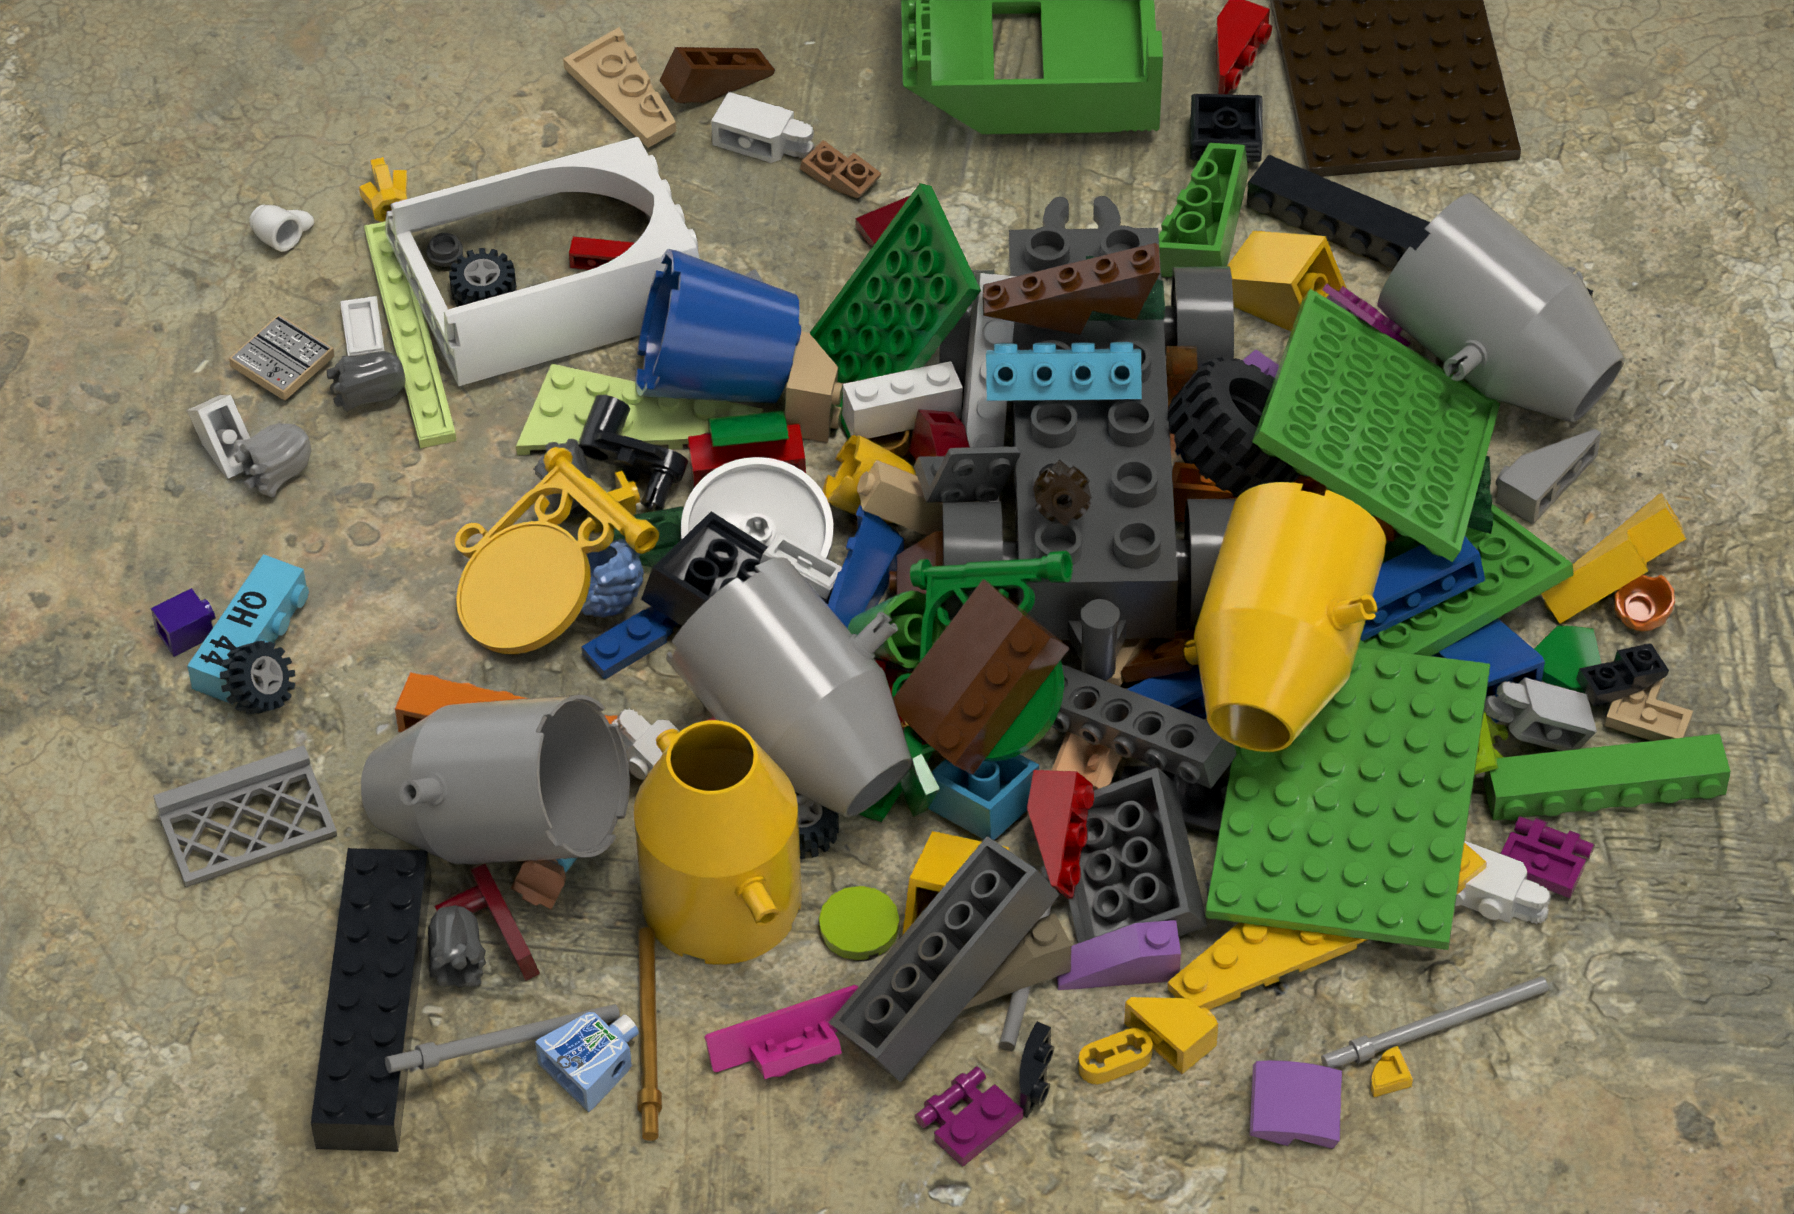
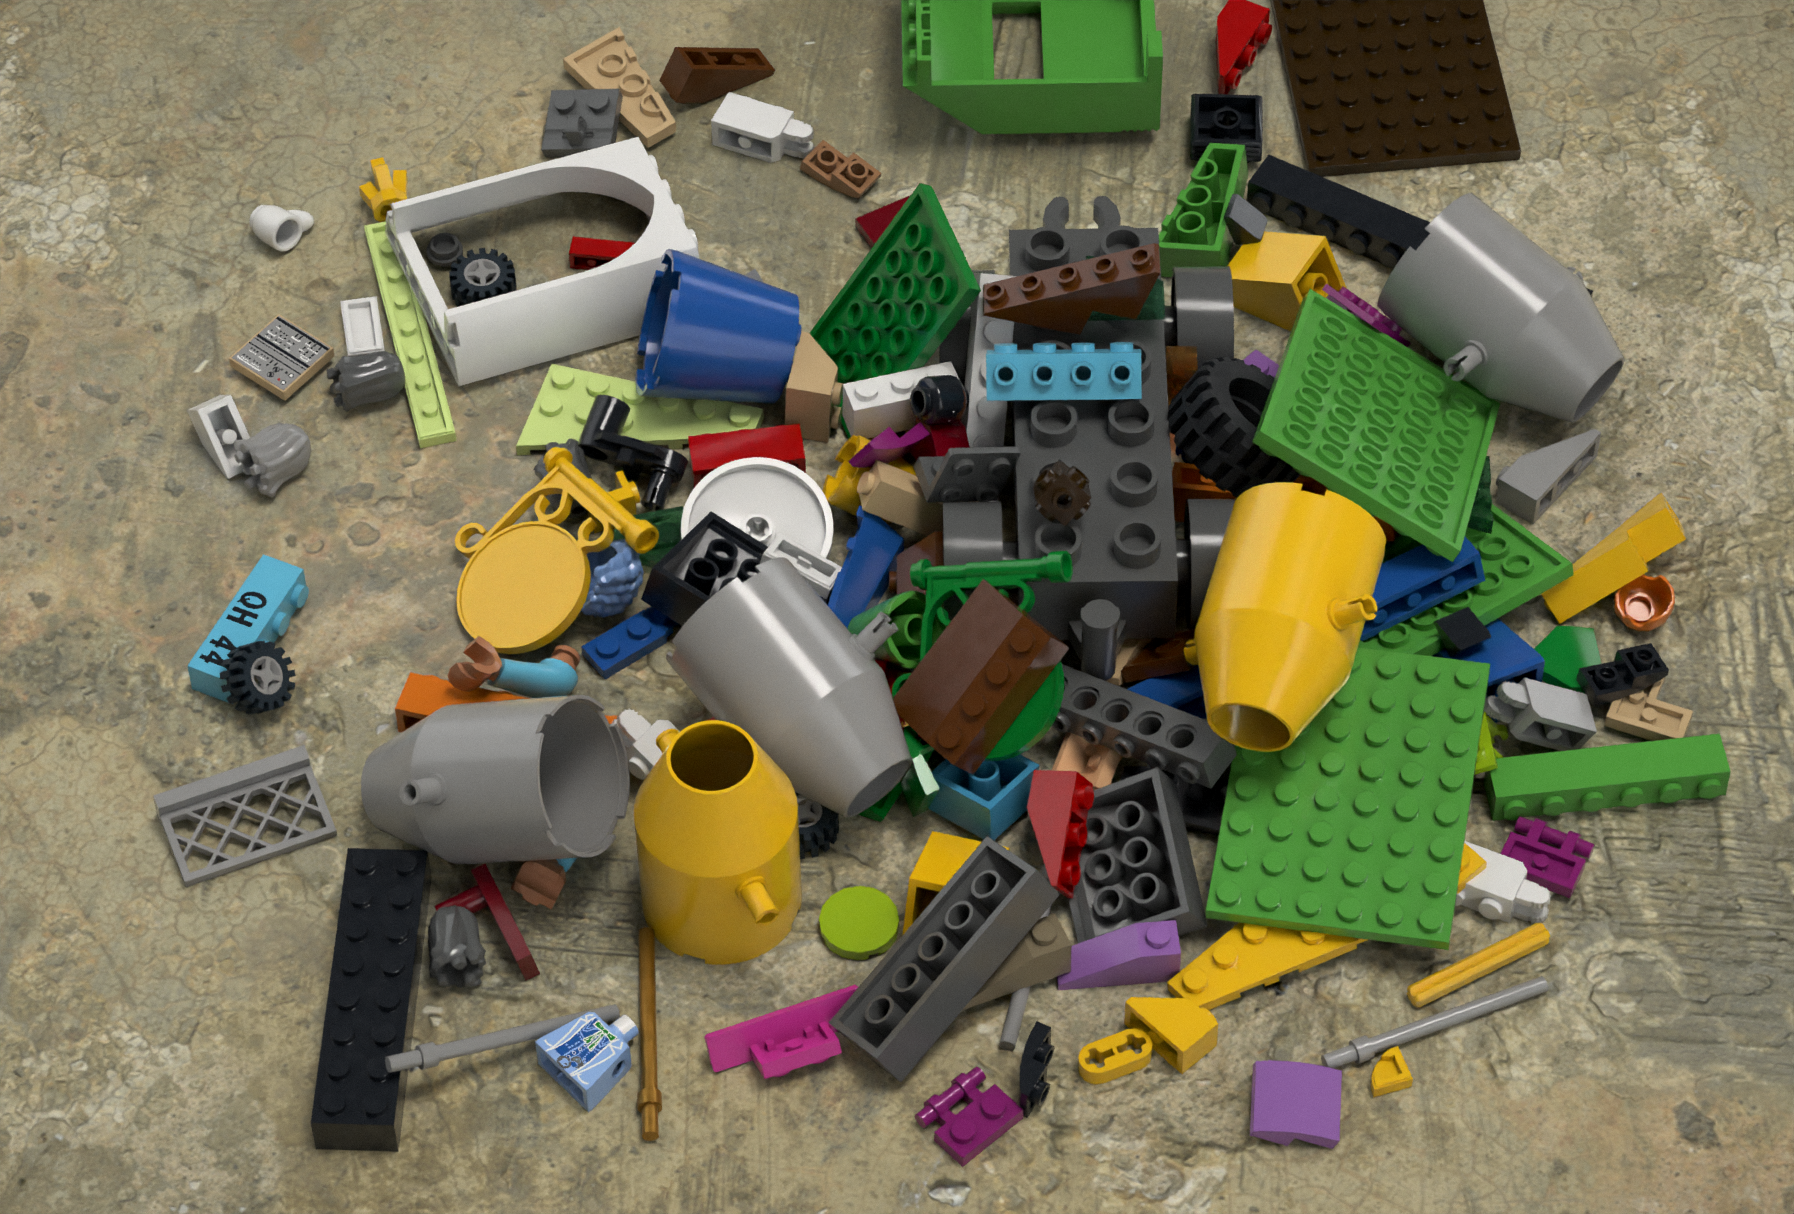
dark purple brick [151,588,216,657] -> none
green slope [708,411,789,447] -> none
none -> piece [447,636,581,698]
none -> dark grey hinge [541,89,623,157]
none -> magenta slope [848,422,930,468]
none -> black head [910,375,969,426]
none -> slope [1224,194,1268,245]
none -> yellow axle [1407,923,1550,1008]
none -> black slope [1433,607,1491,657]

